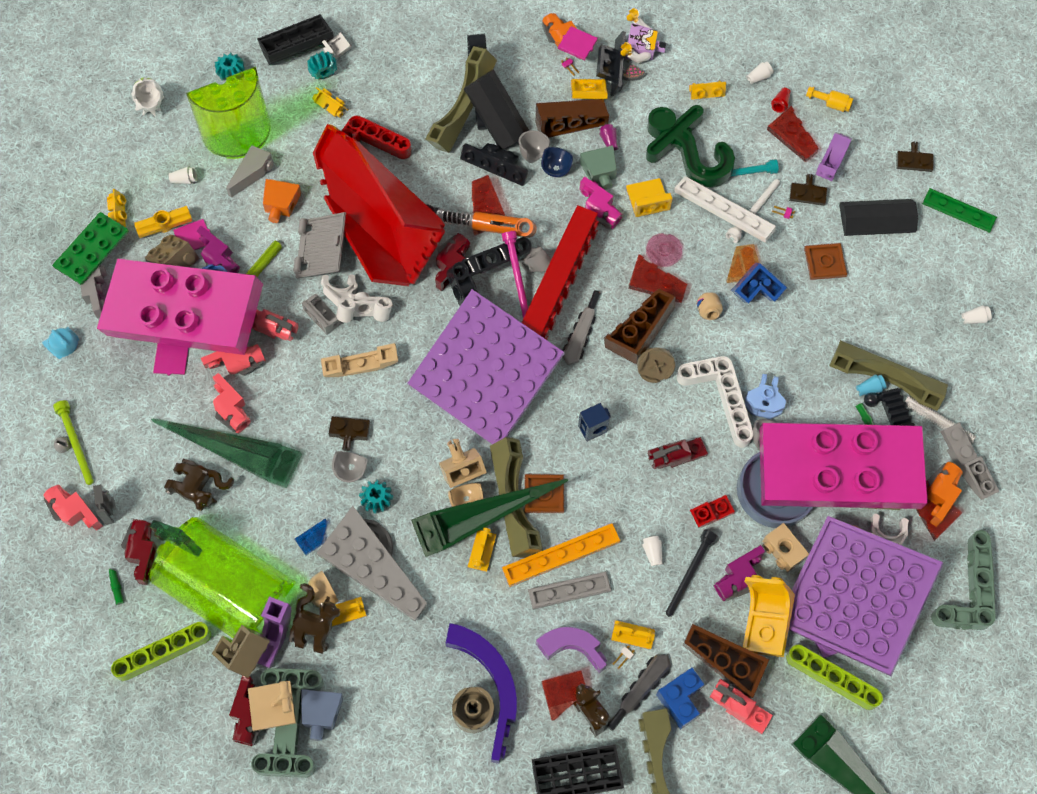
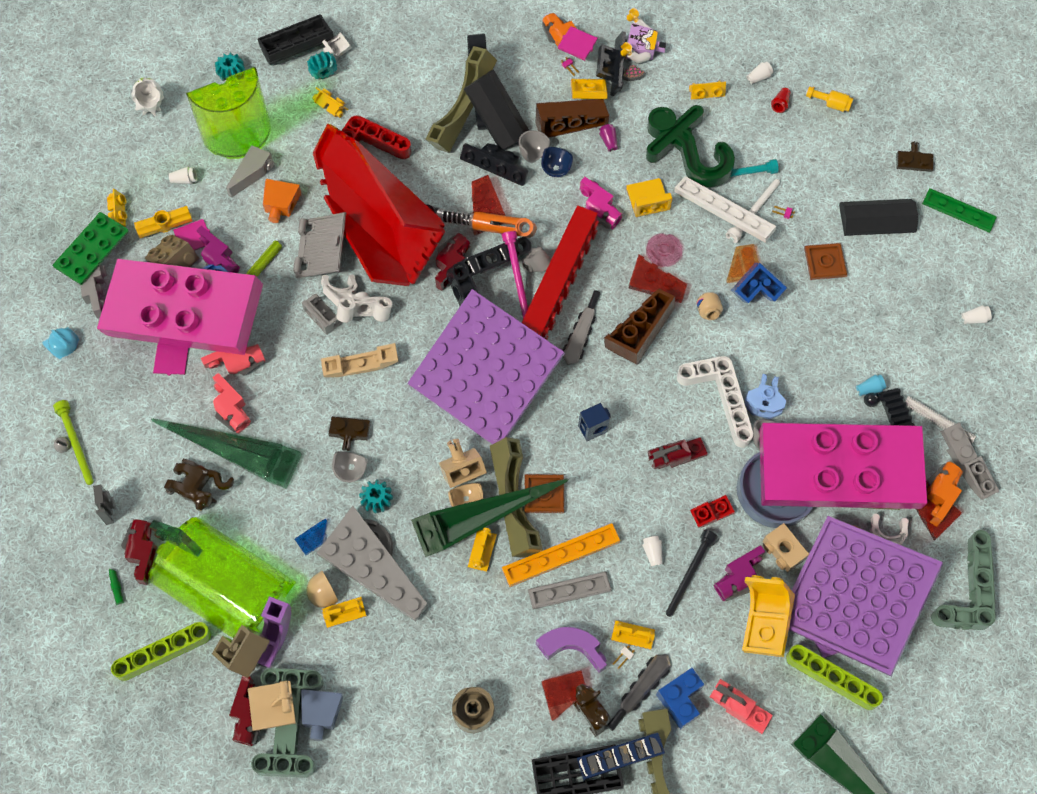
coral plate [44,485,103,531] -> none
coral plate [252,309,298,341] -> none
dark brown animal [289,583,341,654] -> none
dark purple arch [445,623,517,764] -> none
sand green torso [579,145,617,190] -> none
dark tan tile [637,347,676,383] -> none
reddish brown wedge [683,624,769,699] -> none
clear red wing [767,106,819,162] -> none
dark brown plate [789,174,827,206] -> none
medium lavender arch [815,132,853,181] -> none
olive arch [829,340,948,411] -> none
green piece [855,403,875,425] -> none
none -> tile [577,733,665,780]

